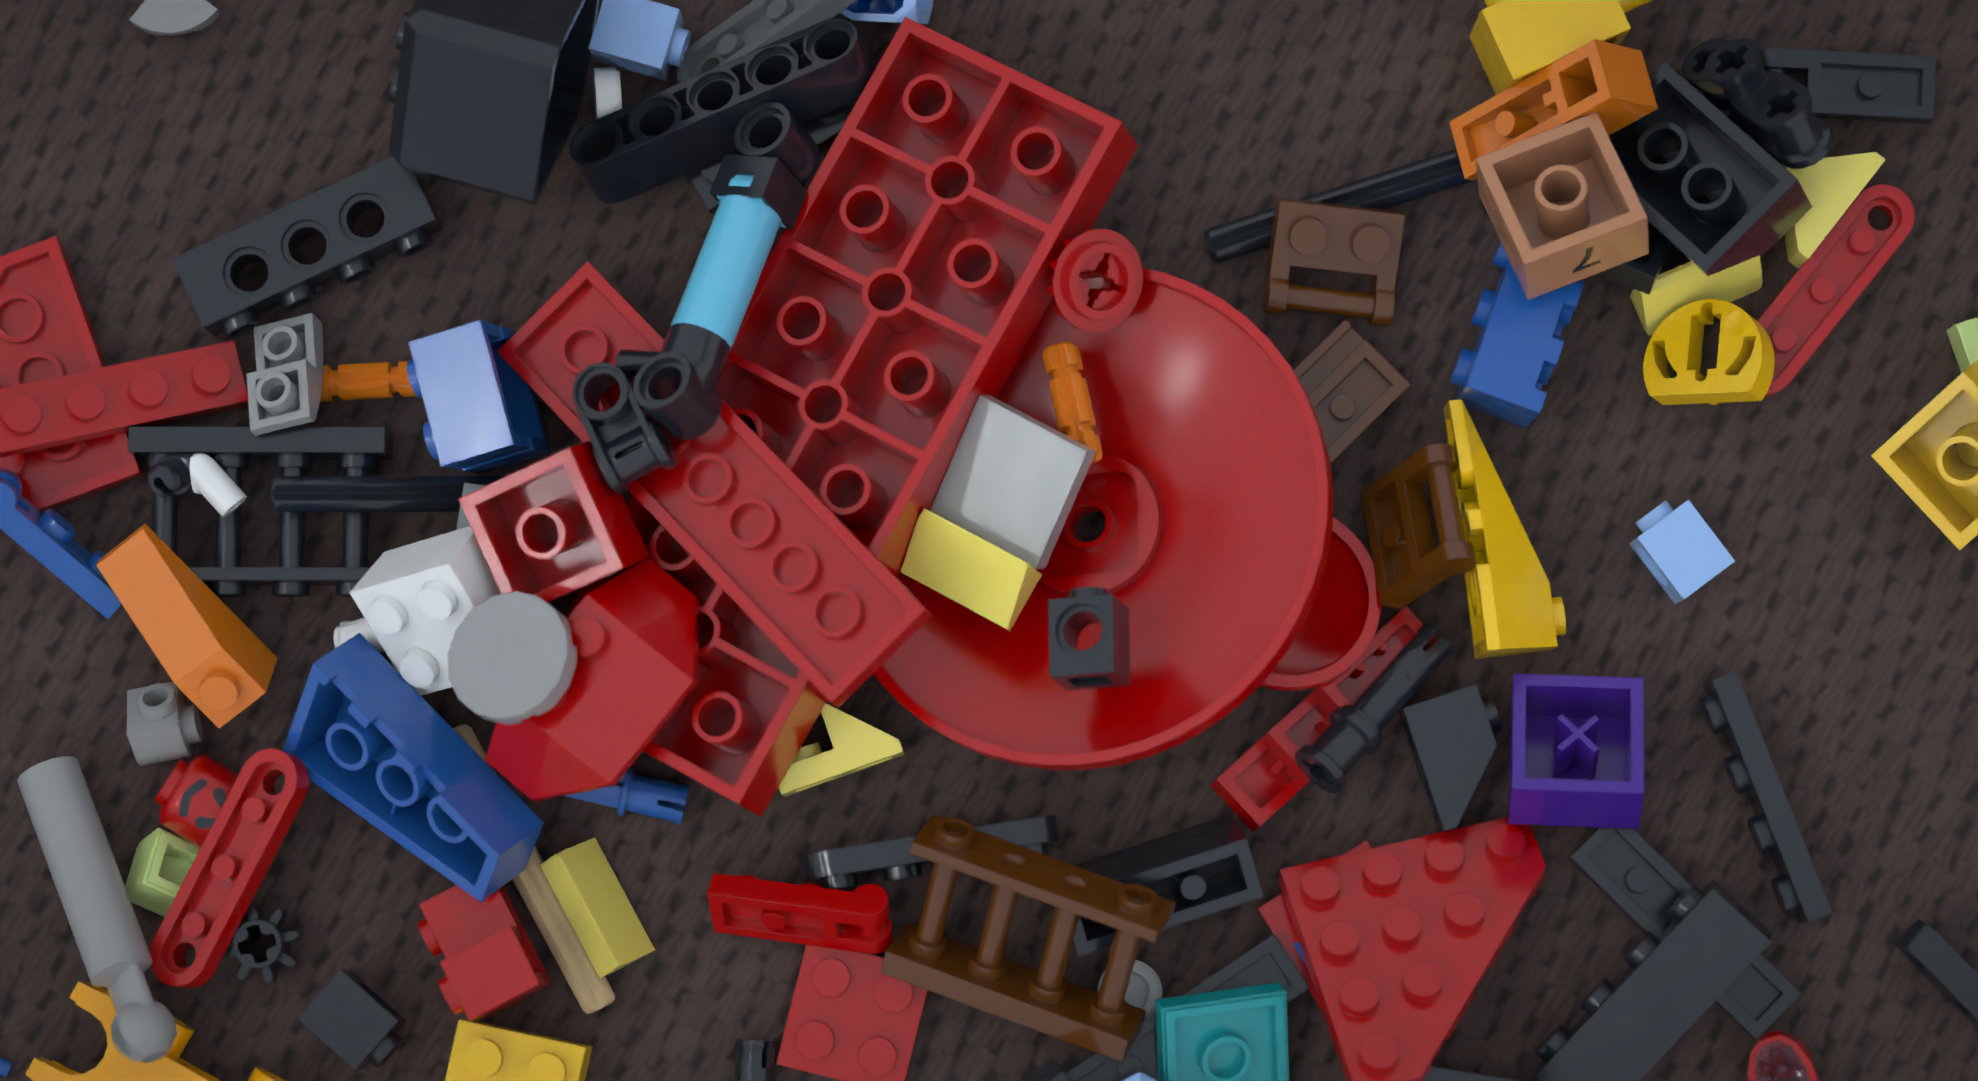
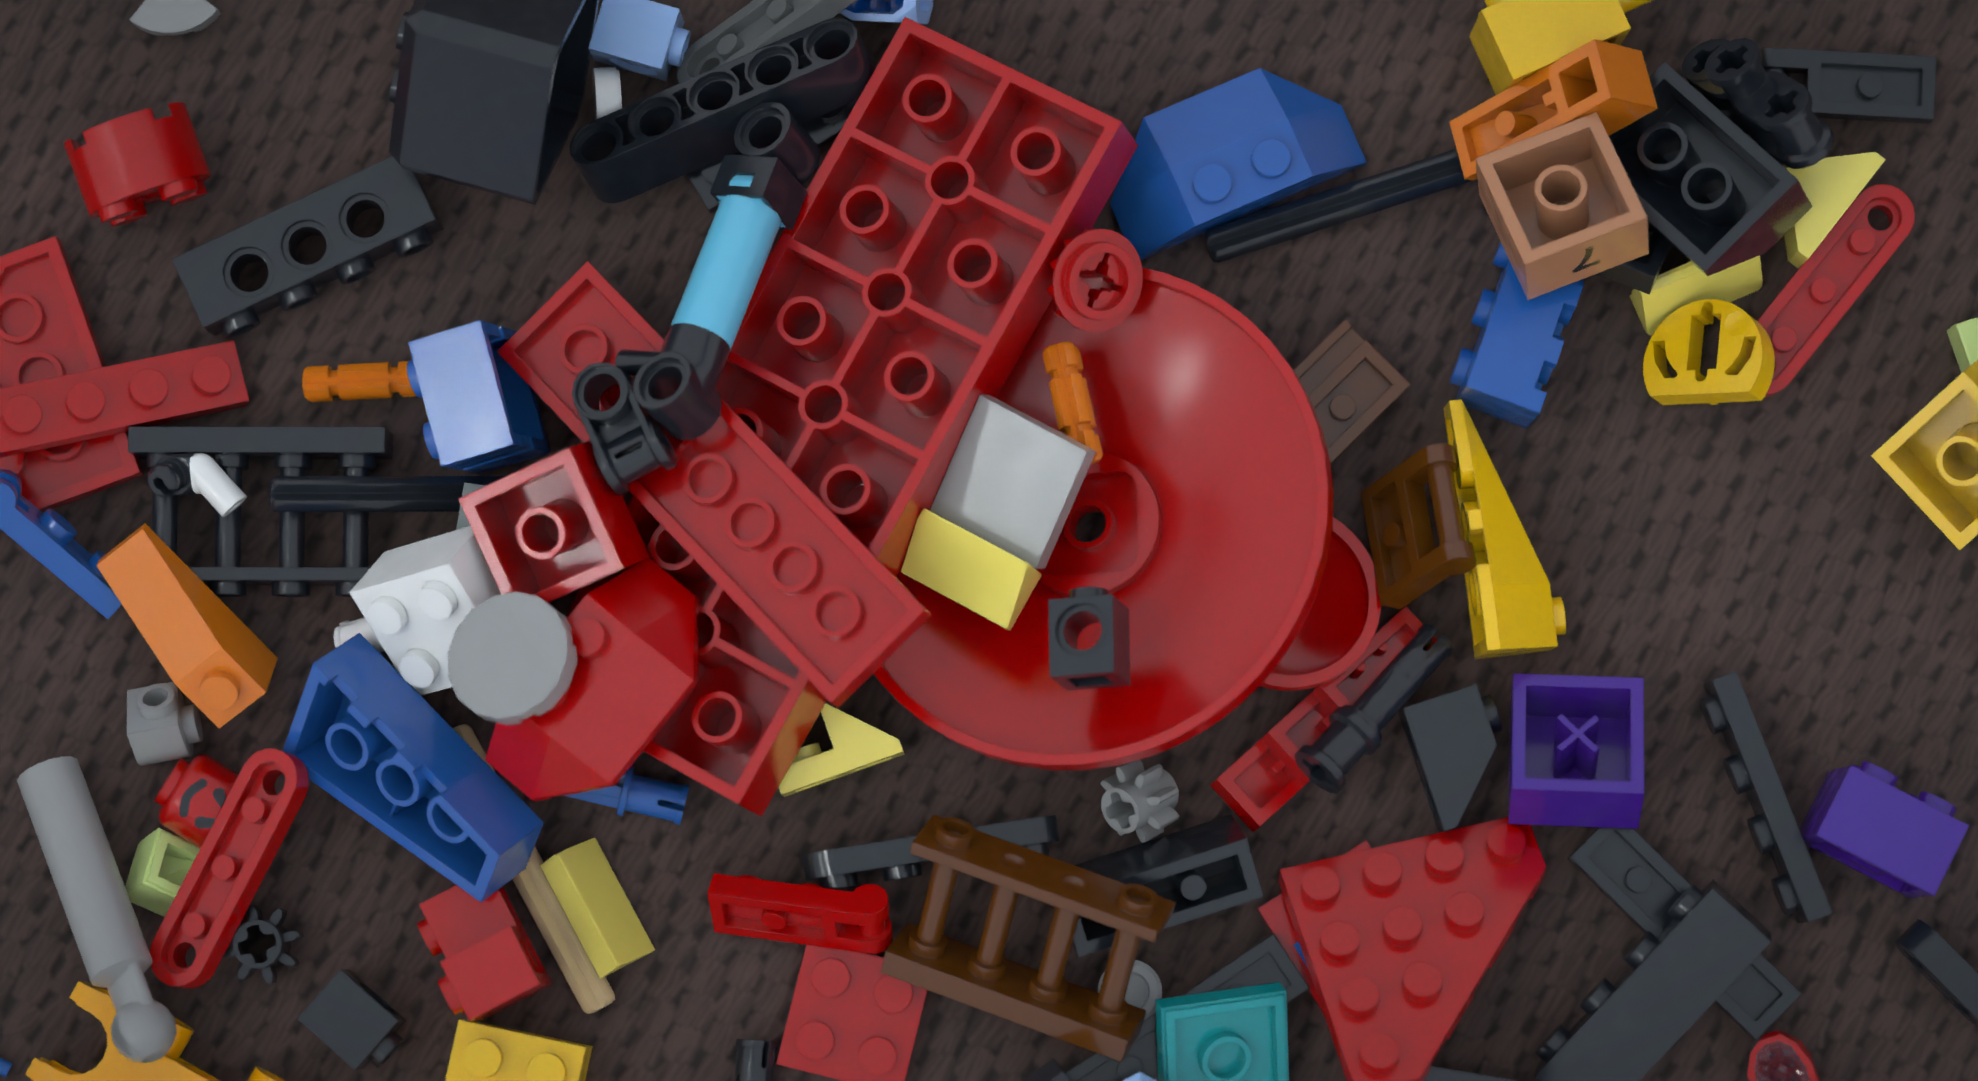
light grey slope [247,313,324,436] -> none
reddish brown plate [1262,197,1405,327] -> none
light blue brick [1629,500,1735,604] -> none
none -> red brick [63,102,211,227]
none -> light grey gear [1101,760,1179,843]
none -> blue wedge [1110,68,1367,260]
none -> dark purple brick [1799,761,1969,898]

